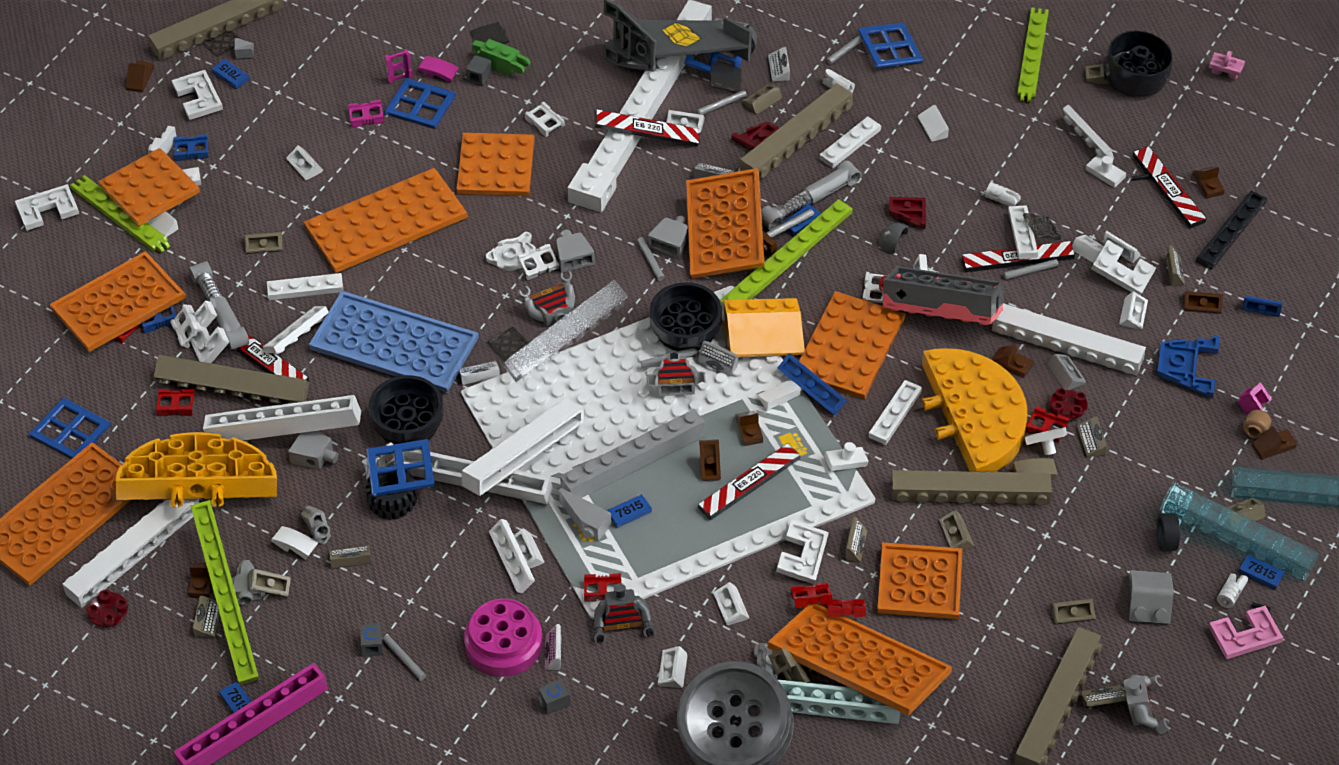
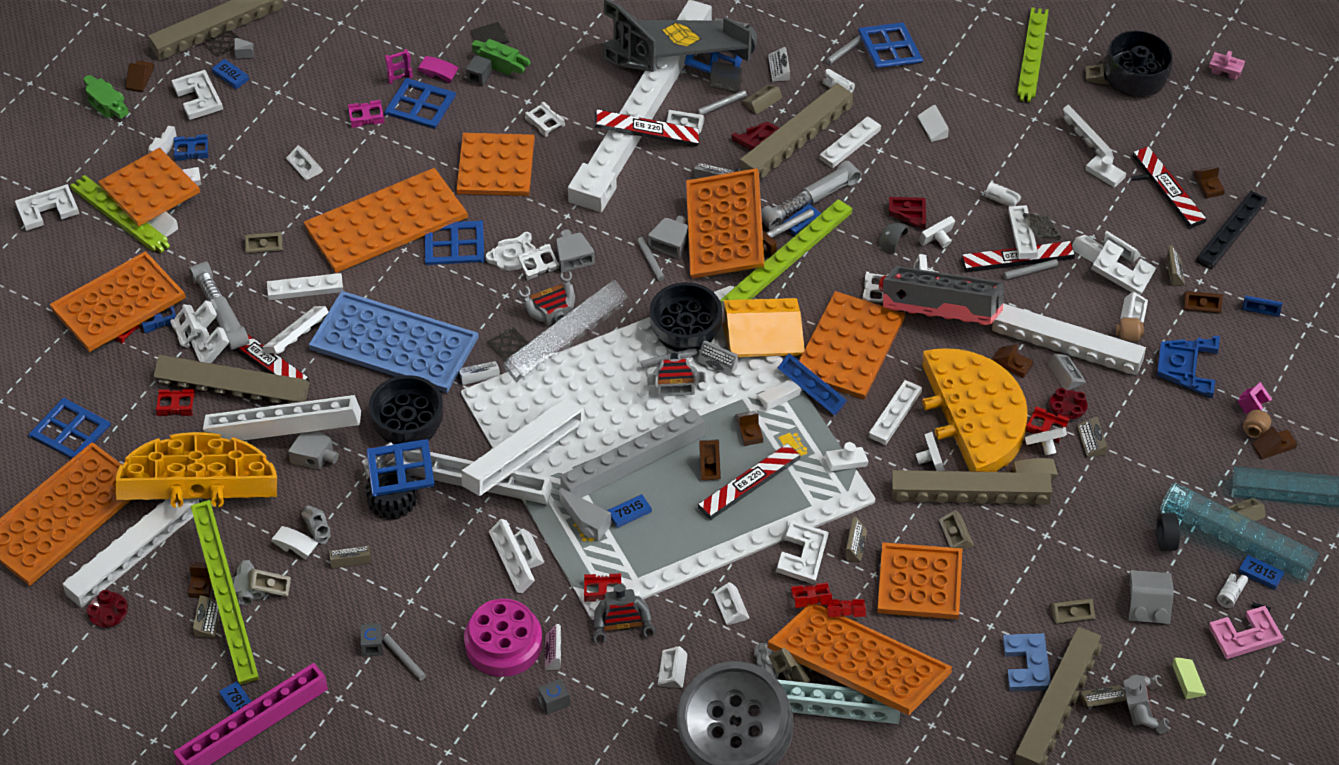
none -> bright green hinge [83,75,129,119]
none -> blue window [425,220,484,265]
none -> white tile [916,432,945,471]
none -> white tile [918,216,955,248]
none -> medium blue plate [1003,633,1051,691]
none -> medium nougat head [1115,317,1144,342]
none -> yellowish green slope [1172,658,1206,699]

